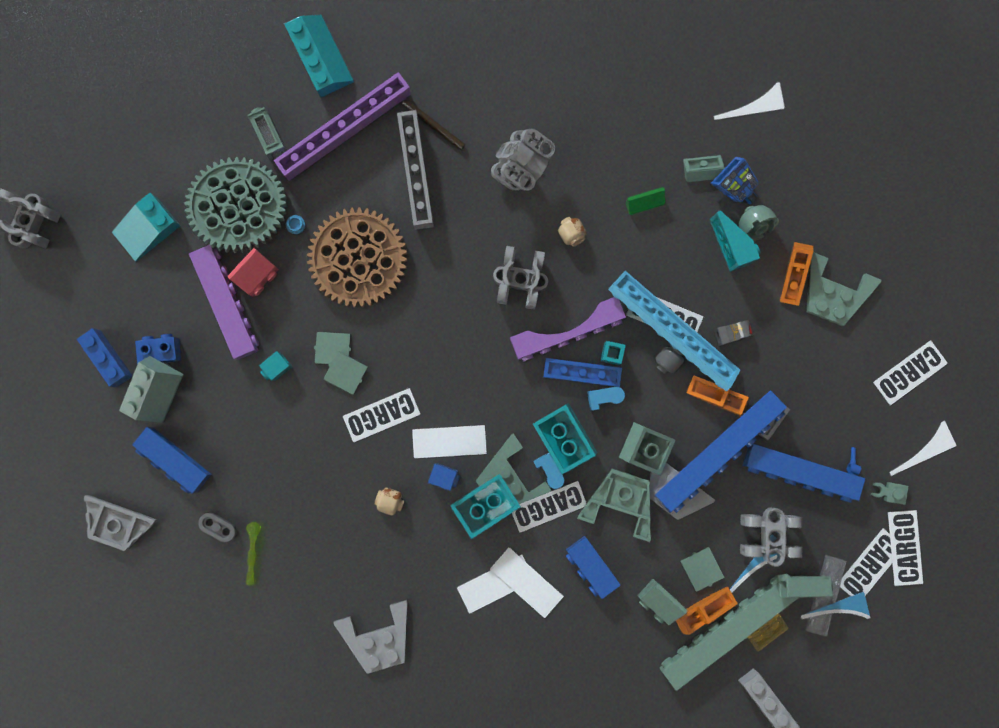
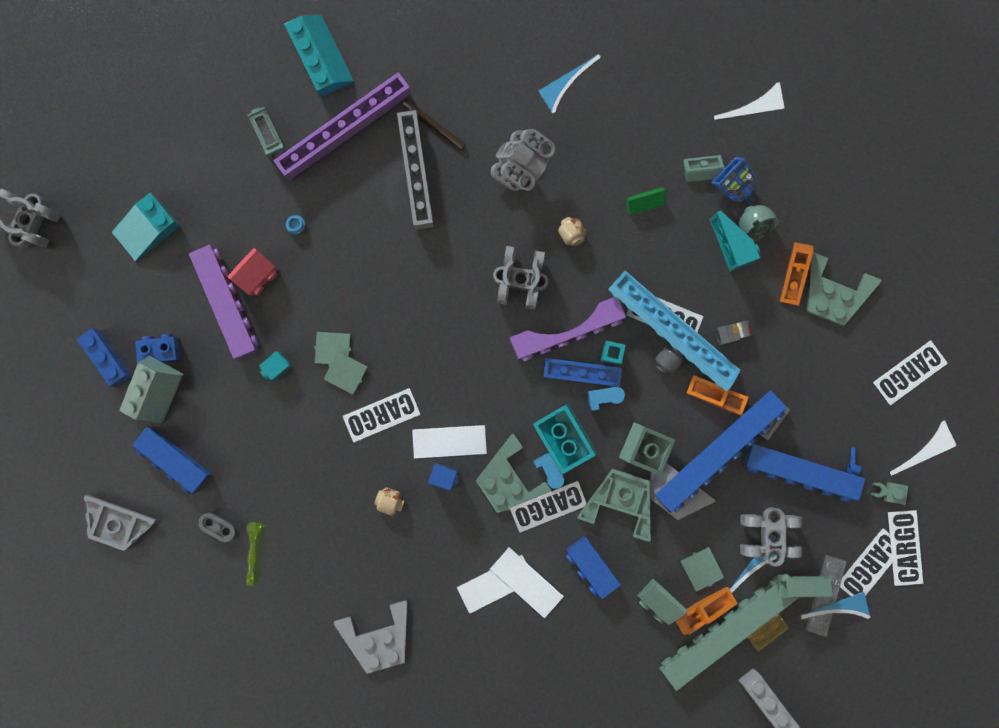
sand green gear [184,157,287,253] -> none
medium nougat gear [307,208,408,308] -> none
teal slope [450,474,521,539] -> none
none -> dark azure sticker [539,54,601,113]

